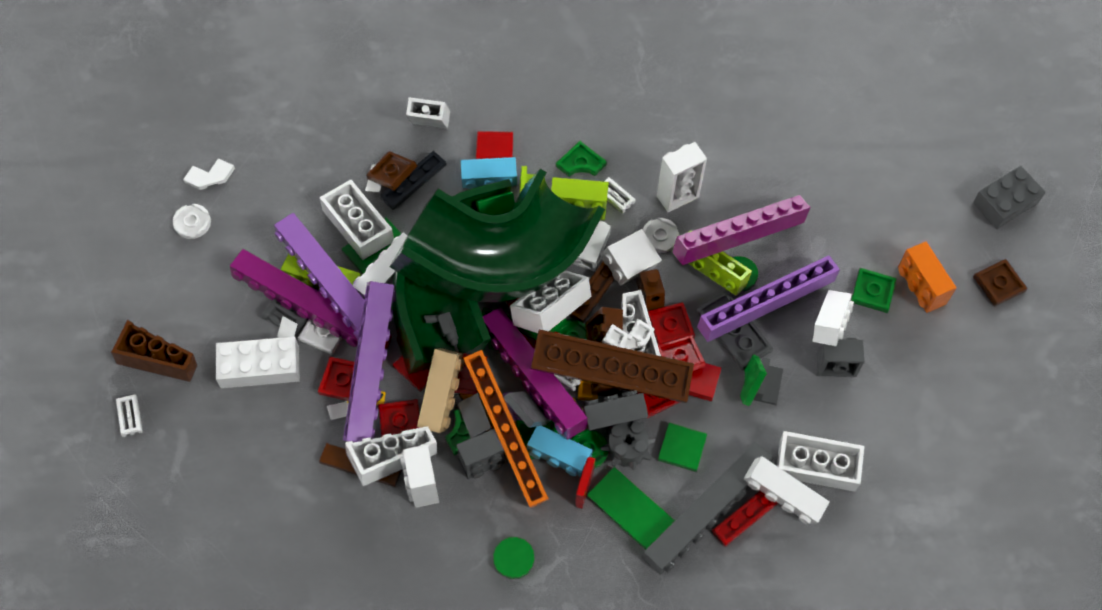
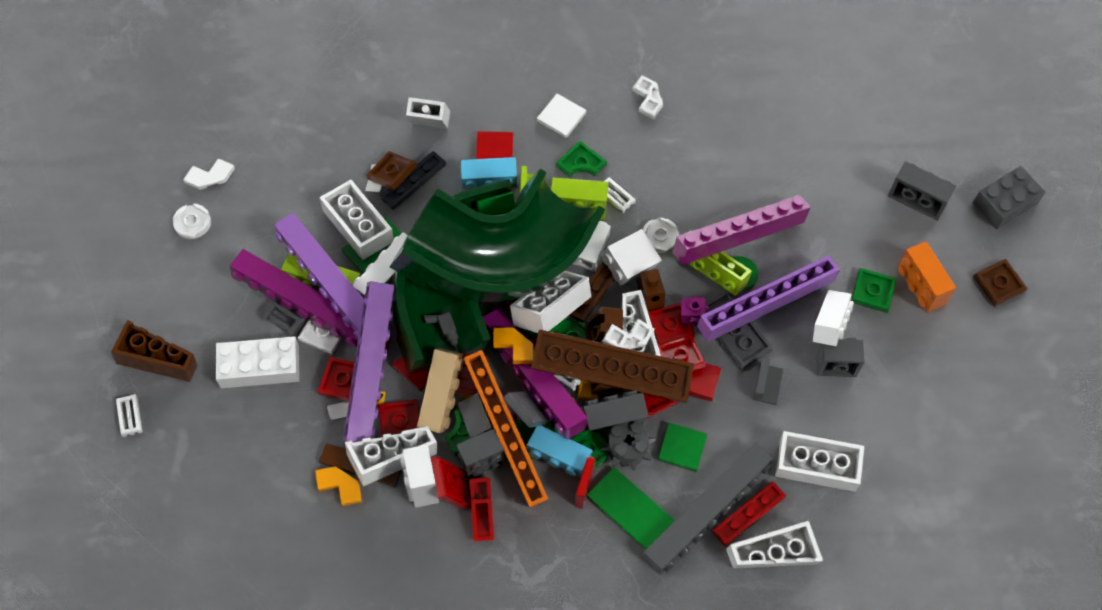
white sticker [277,316,298,338] -> none
green tile [493,537,535,579] -> none
white brick [657,142,707,212] -> none
green tile [739,354,767,406] -> none
white brick [744,456,829,525] -> none
none -> light orange tile [315,466,362,507]
none -> red tile [431,456,471,510]
none -> red slope [470,478,494,542]
none -> light orange tile [493,328,533,364]
none -> white tile [537,94,586,139]
none -> white tile [632,75,663,119]
none -> magenta brick [681,296,709,326]
none -> white wedge [726,521,823,568]
none -> dark grey brick [888,161,956,221]

